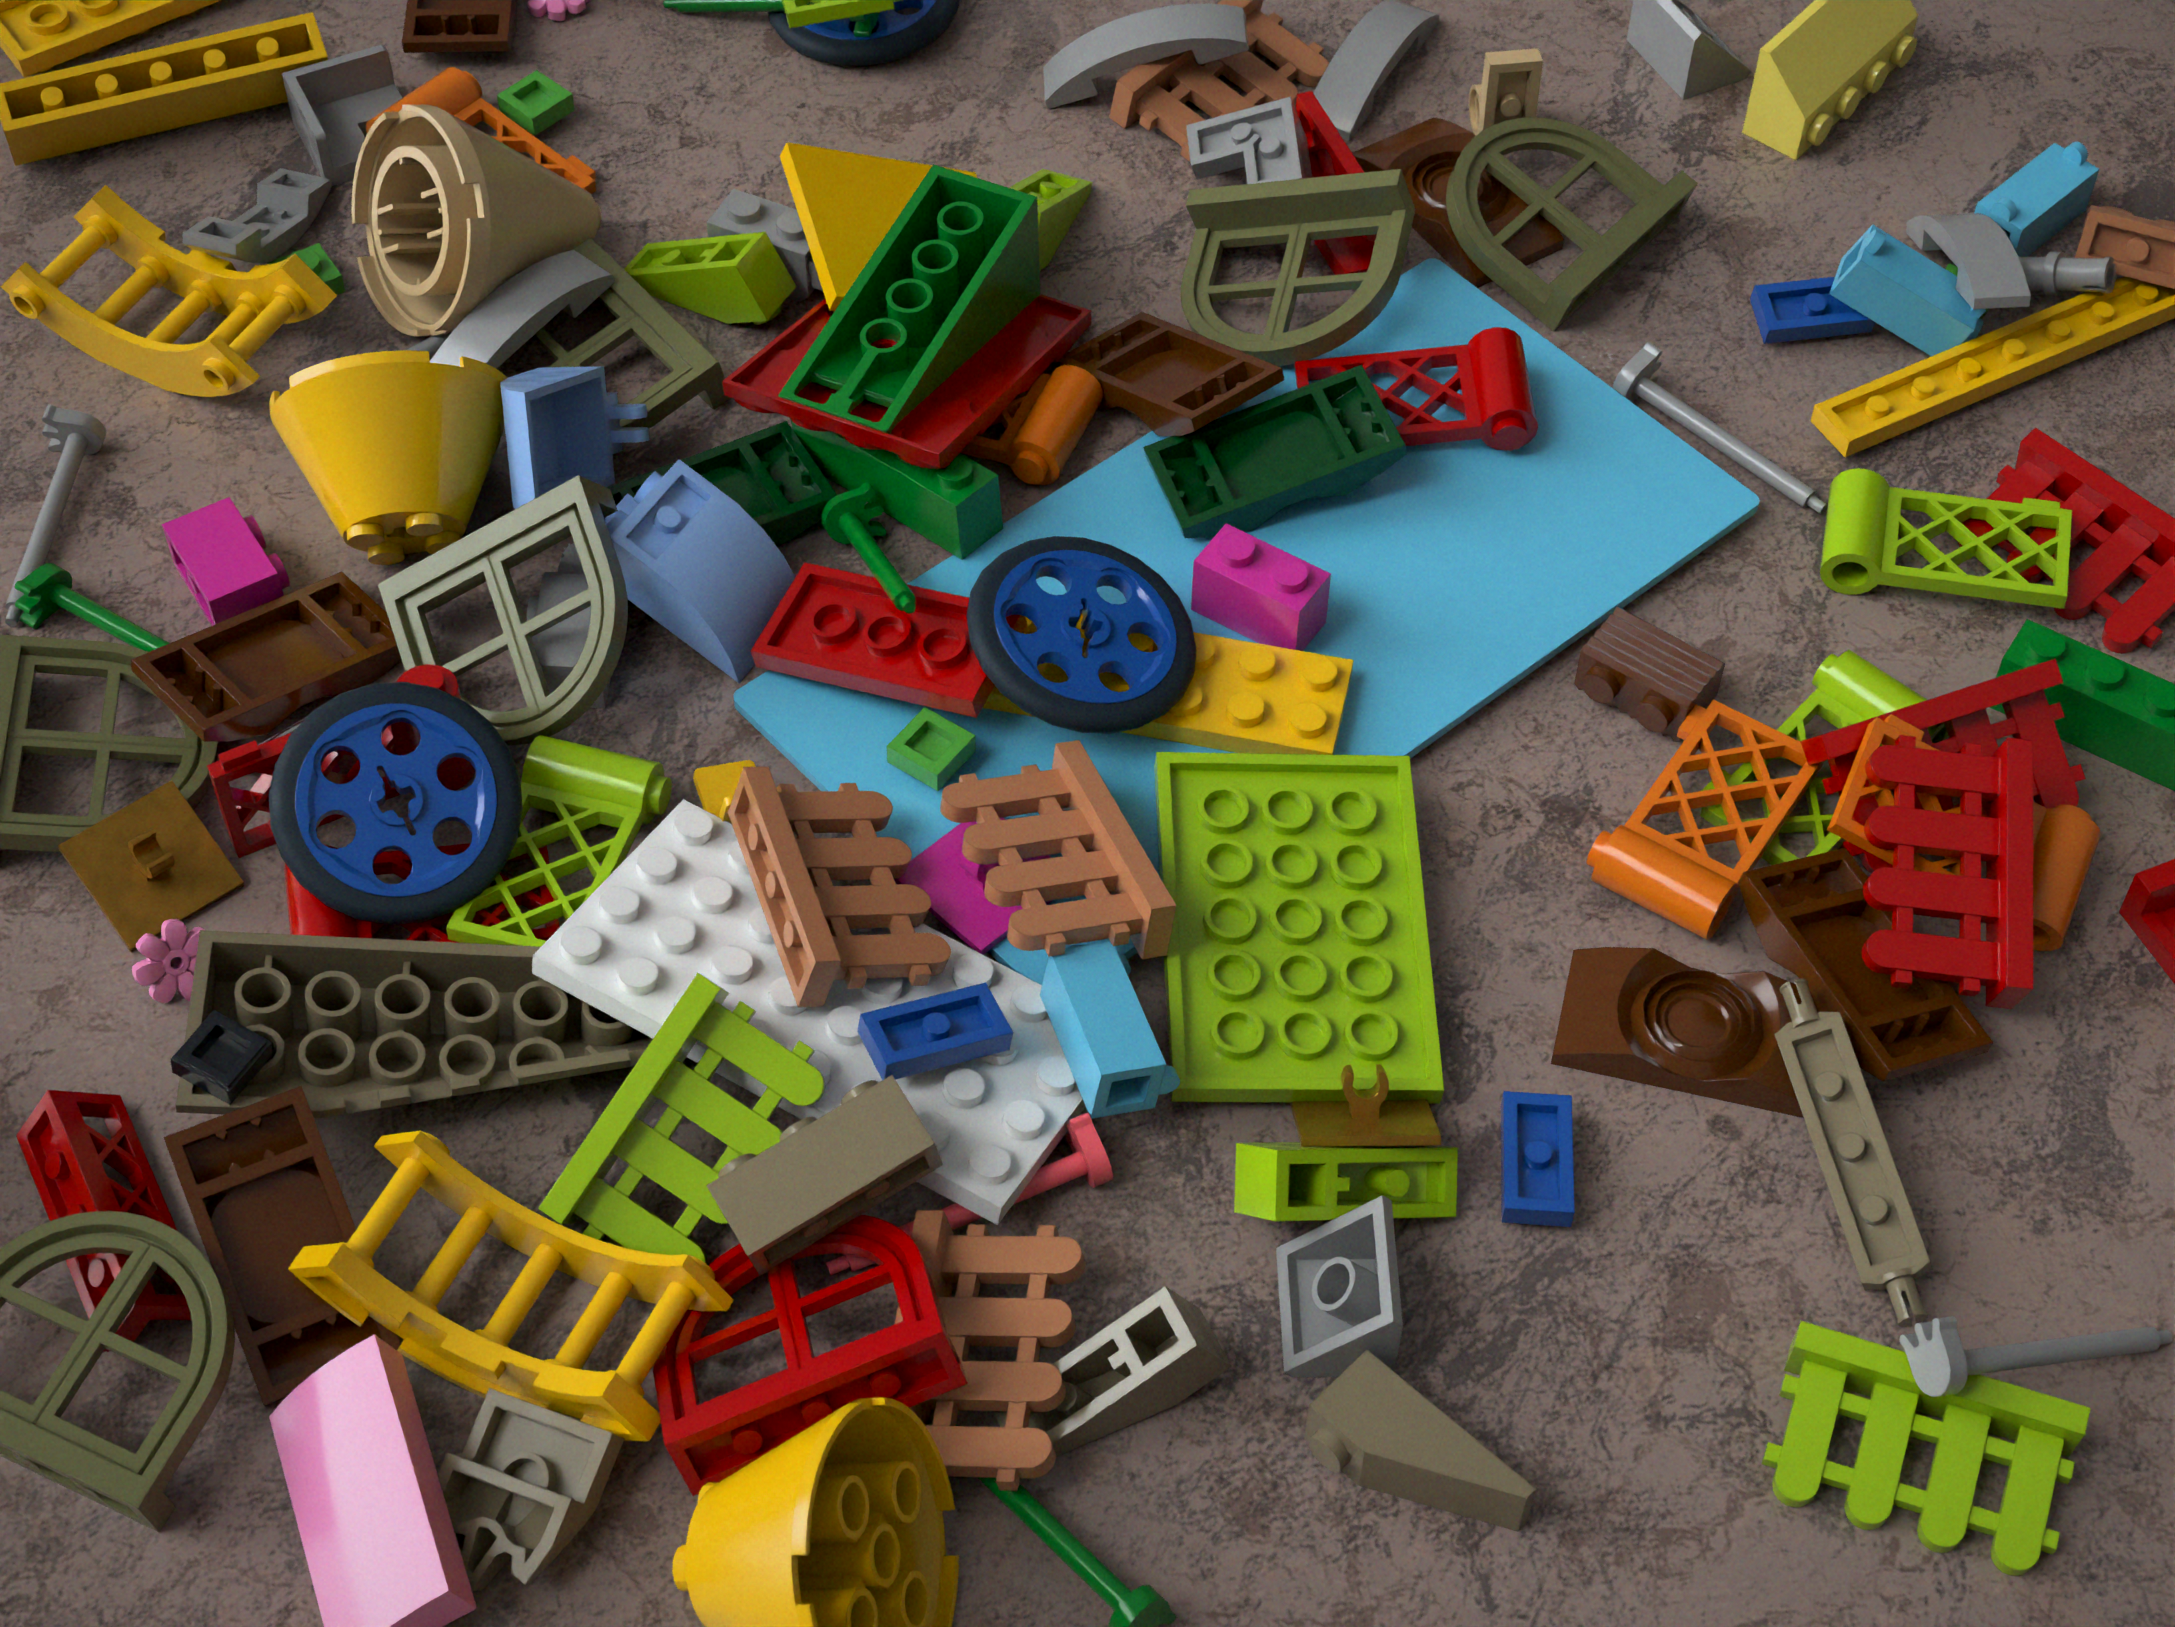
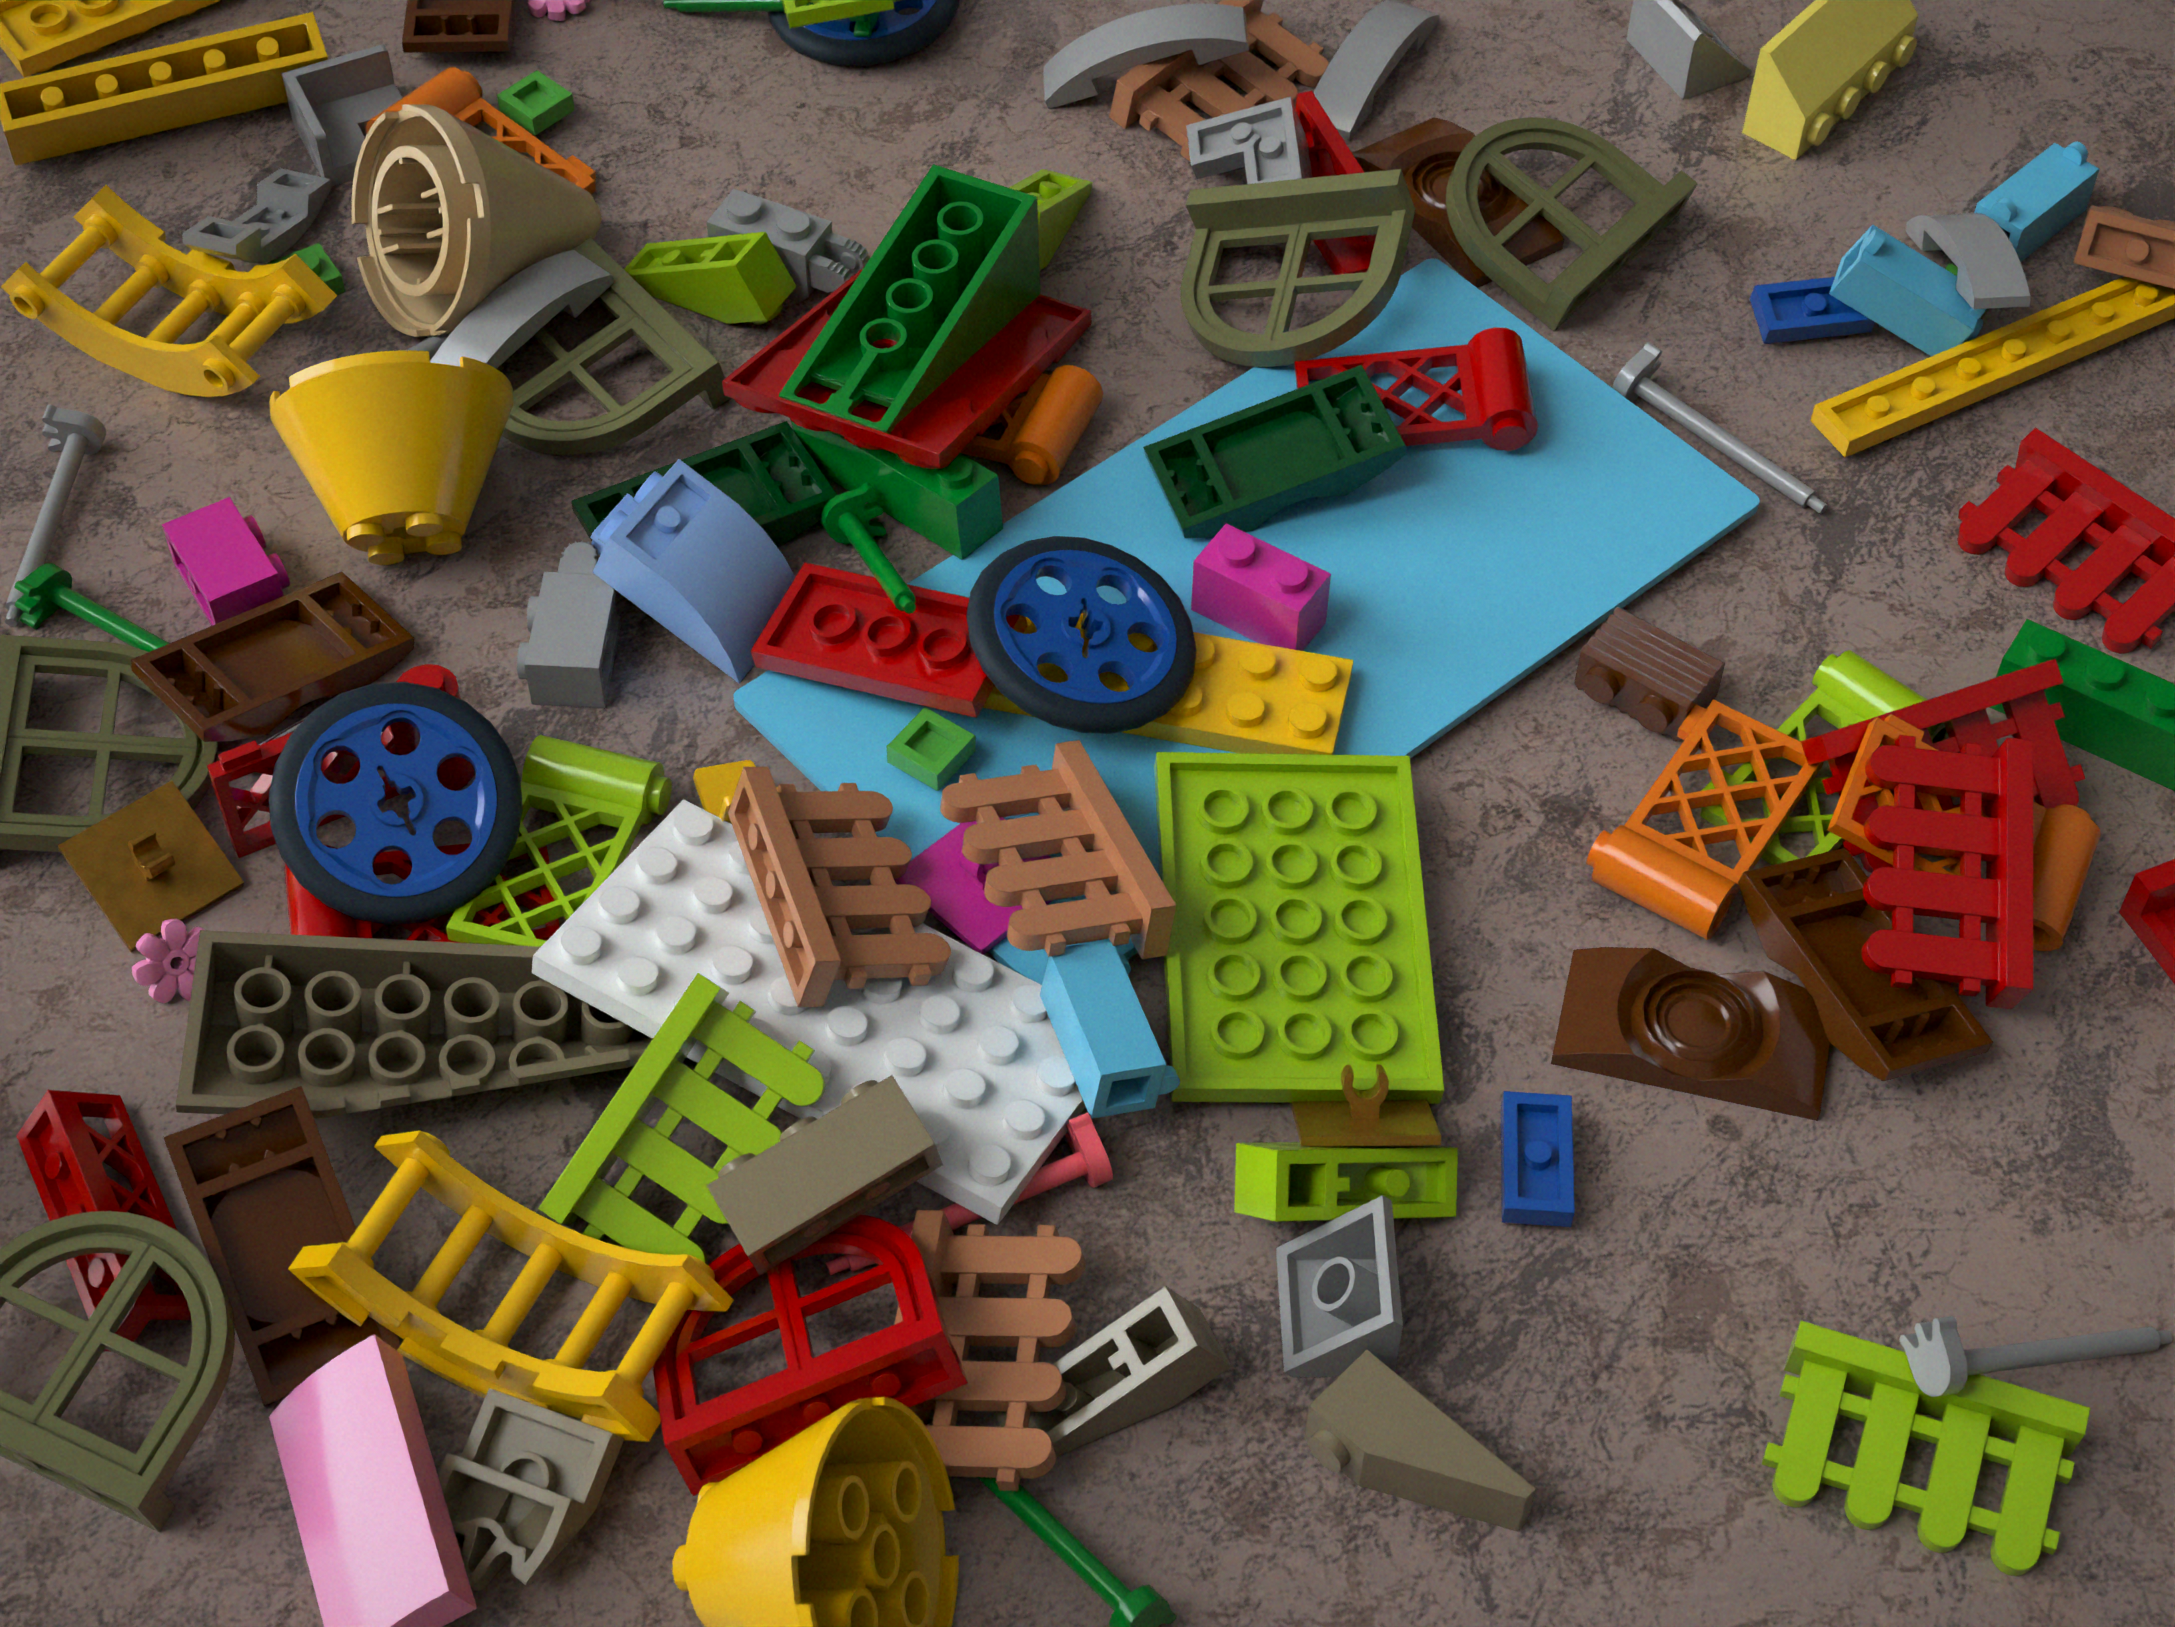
black tile [170,1010,273,1105] -> none
olive window [378,475,628,745] -> none
light blue piece [500,366,649,509] -> none
yellow tile [780,142,977,311] -> none
blue plate [857,983,1013,1080] -> none
reddish brown slope [1055,312,1285,437] -> none
tan plate [1469,48,1543,151] -> none
dark tan plate [1774,978,1933,1327] -> none
lime piece [1820,468,2072,609] -> none
light grey pin [2018,252,2116,297] -> none

